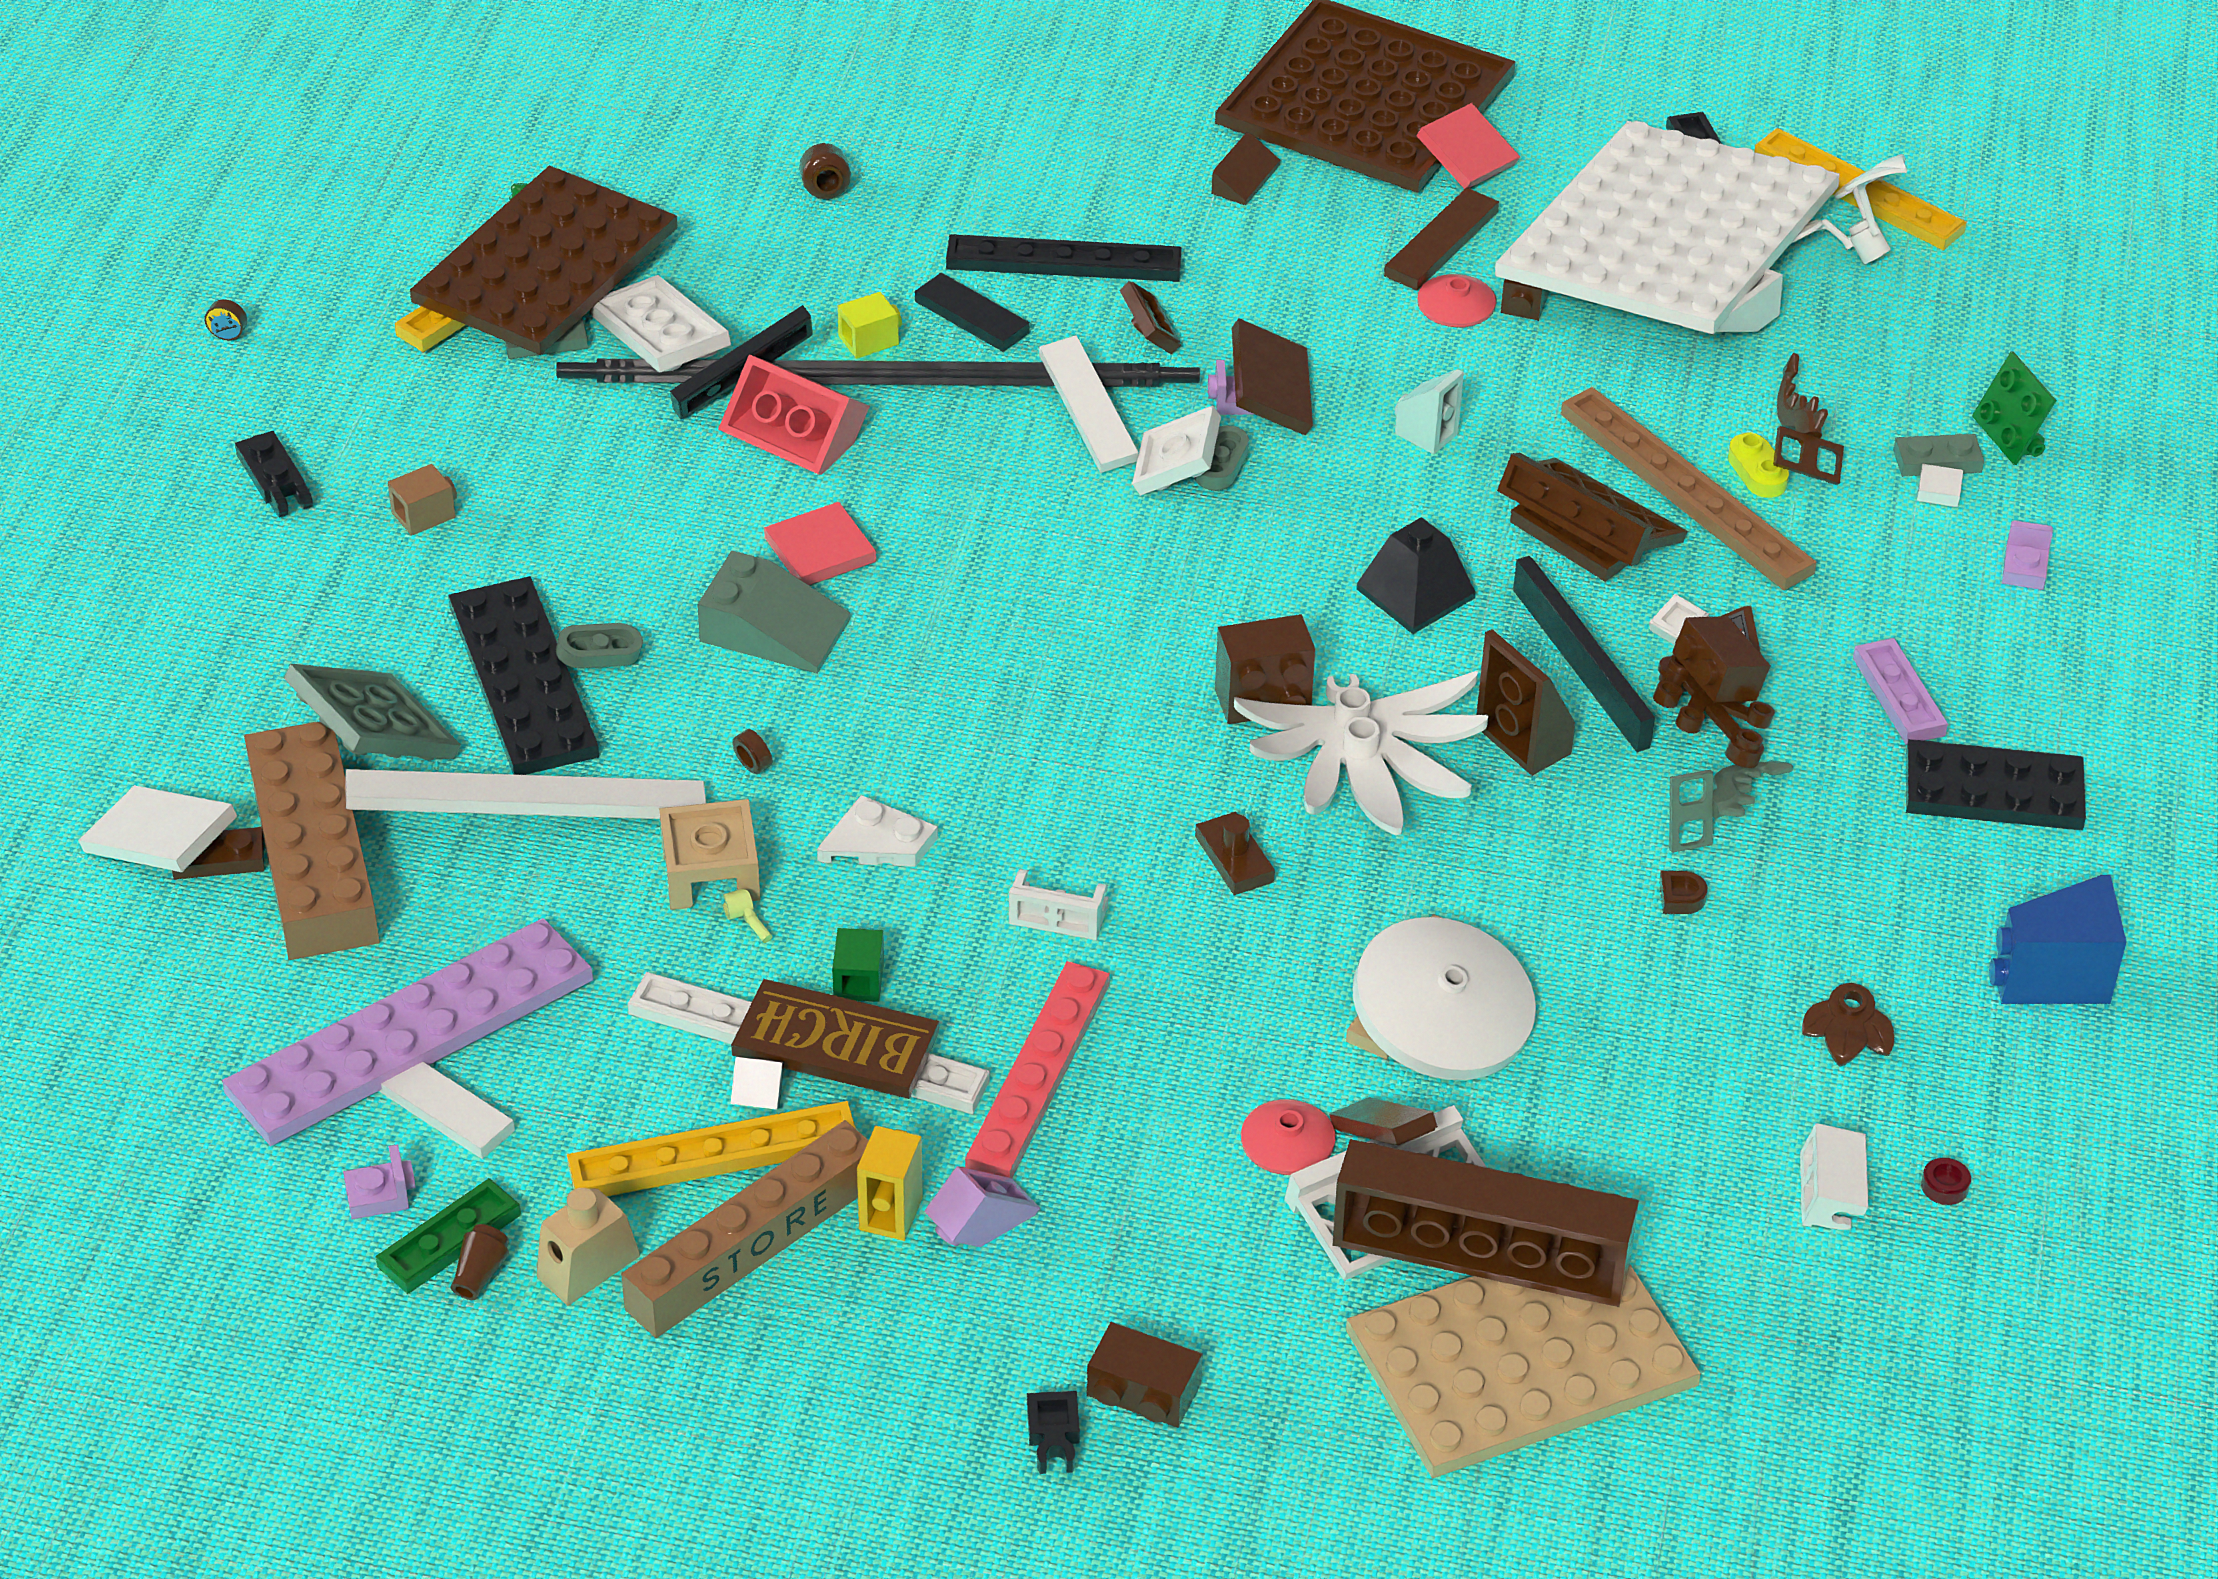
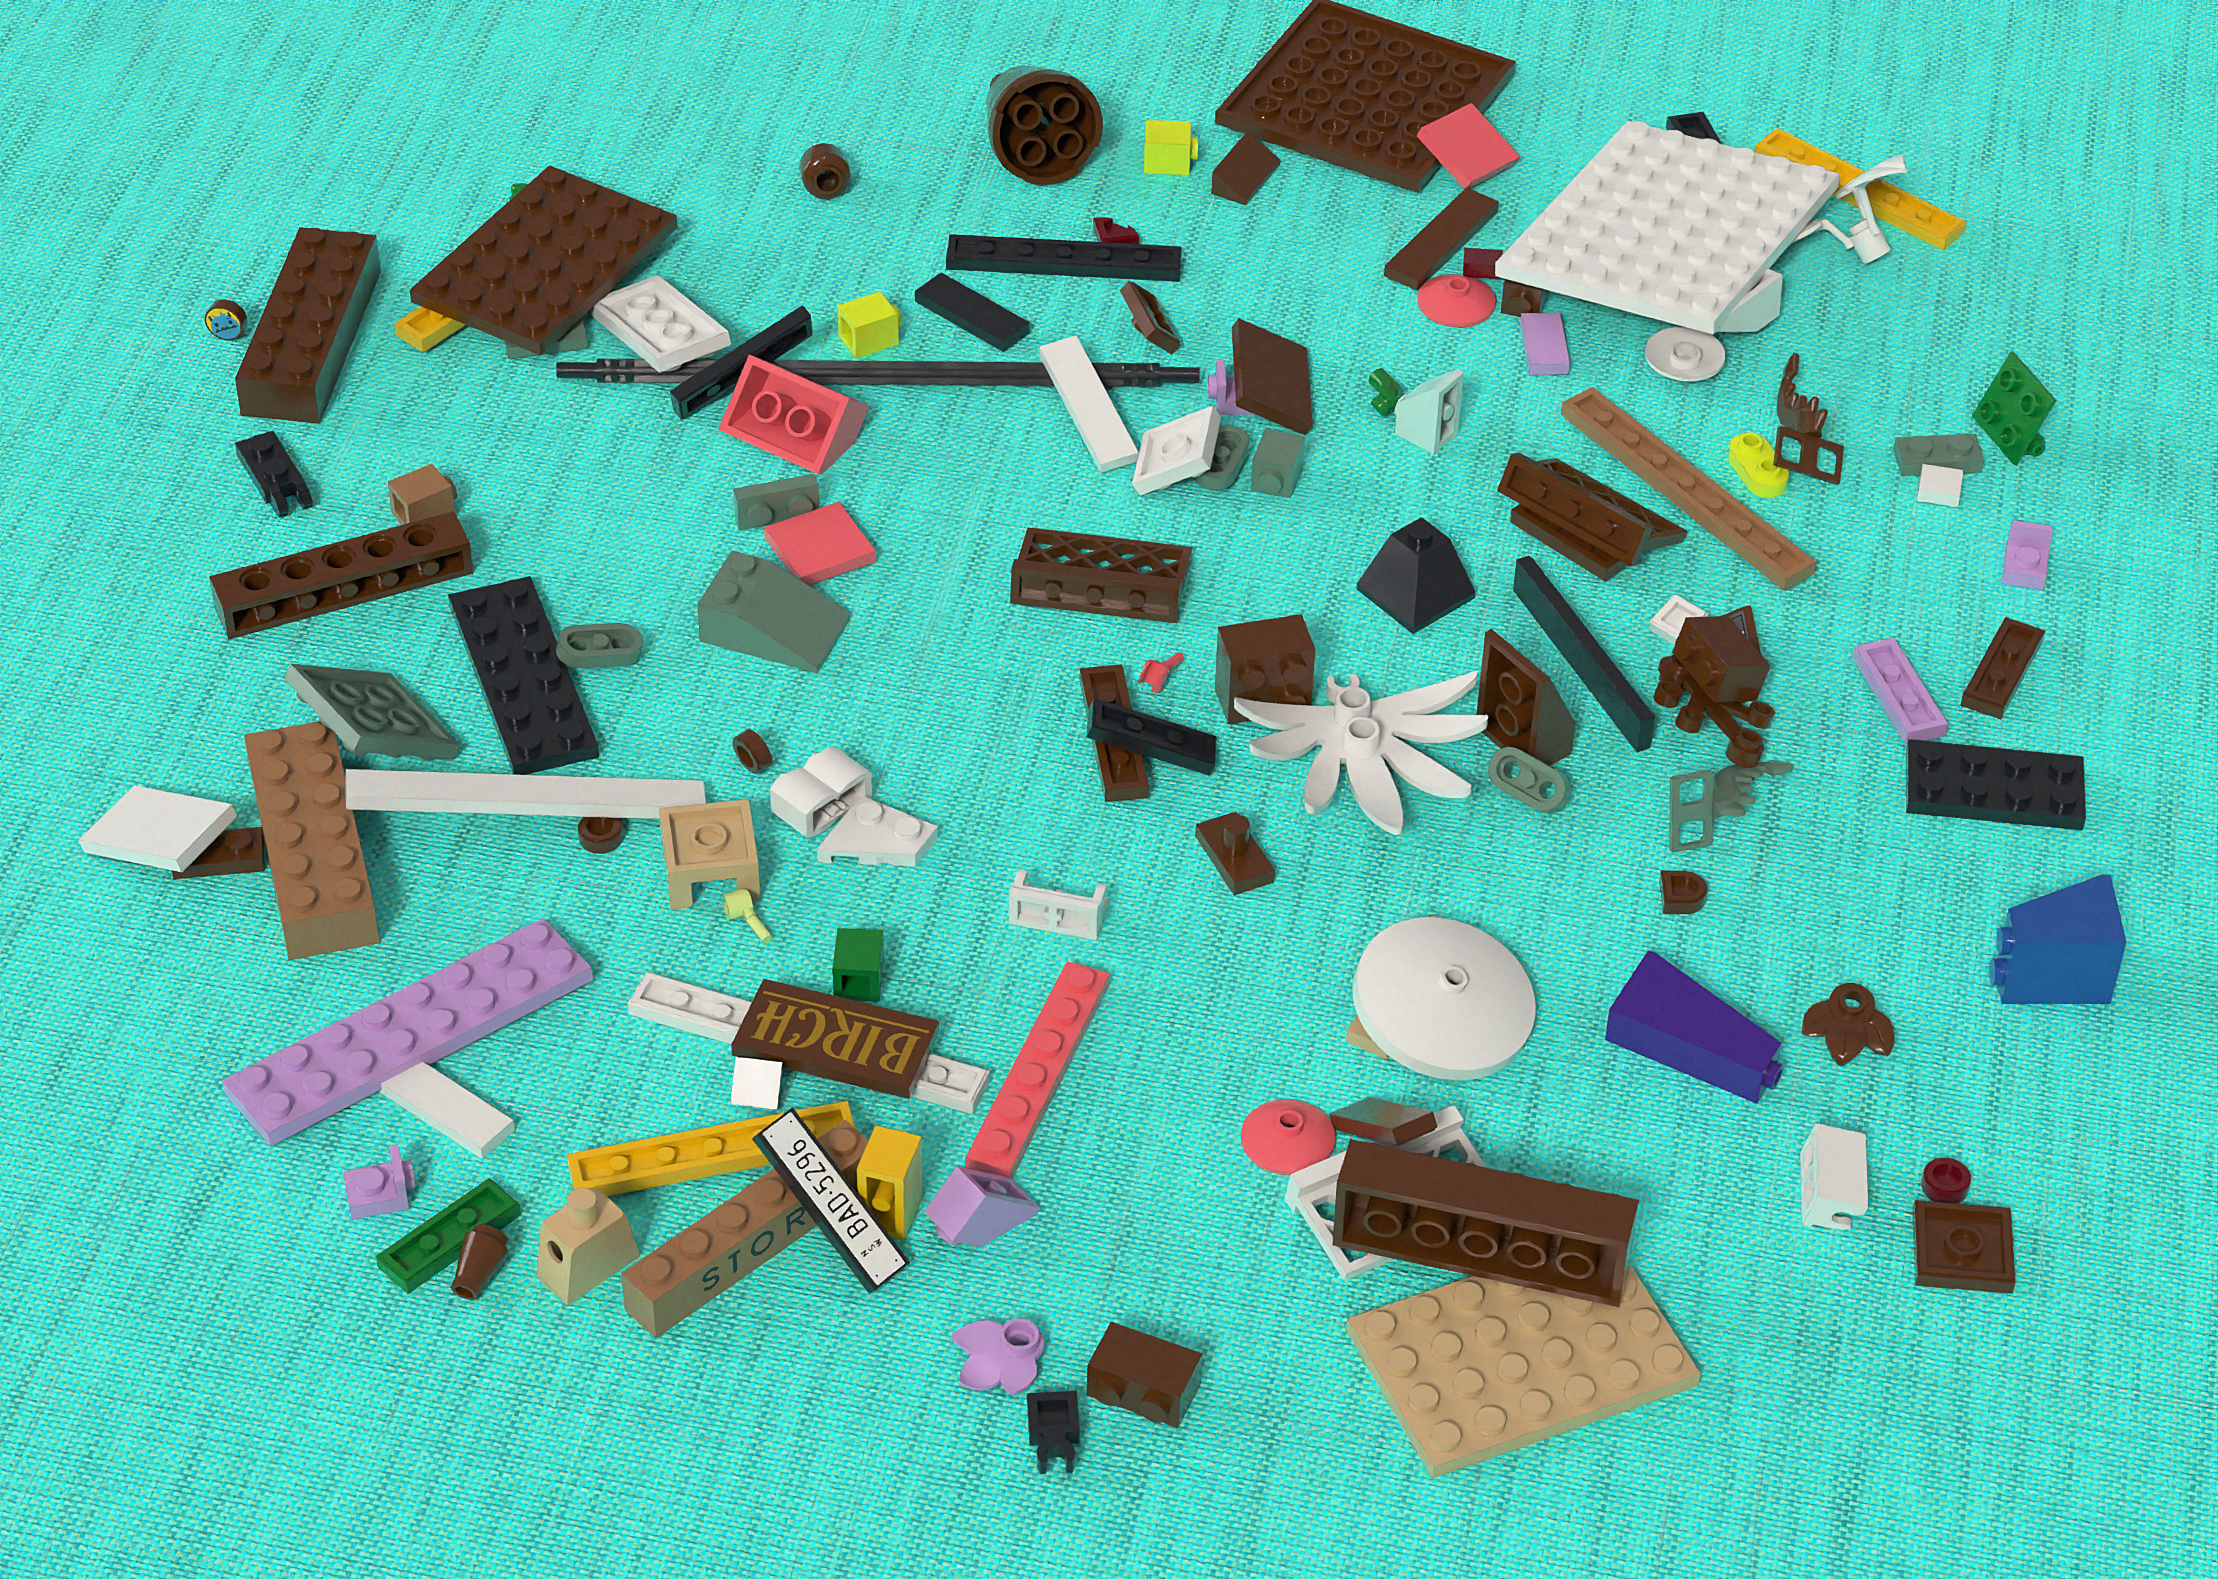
none -> reddish brown brick [209,511,473,640]
none -> reddish brown brick [235,227,381,424]
none -> reddish brown tile [578,817,623,854]
none -> sand green plate [733,474,819,530]
none -> tile [752,1107,910,1294]
none -> white brick [770,747,872,838]
none -> lavender plate [952,1319,1044,1395]
none -> reddish brown cone [986,65,1103,185]
none -> reddish brown fence [1010,527,1192,623]
none -> reddish brown plate [1079,664,1149,802]
none -> black tile [1086,698,1216,776]
none -> dark red tile [1093,217,1139,244]
none -> coral hand [1137,652,1184,693]
none -> neon yellow brick [1144,120,1198,175]
none -> sand green brick [1251,429,1305,499]
none -> green arm [1369,368,1404,416]
none -> dark red tile [1463,247,1503,279]
none -> sand green plate [1488,747,1571,813]
none -> lavender tile [1520,313,1570,375]
none -> dark purple slope [1605,950,1784,1104]
none -> white dish [1645,326,1725,381]
none -> reddish brown tile [1912,1200,2015,1294]
none -> reddish brown tile [1960,617,2045,720]

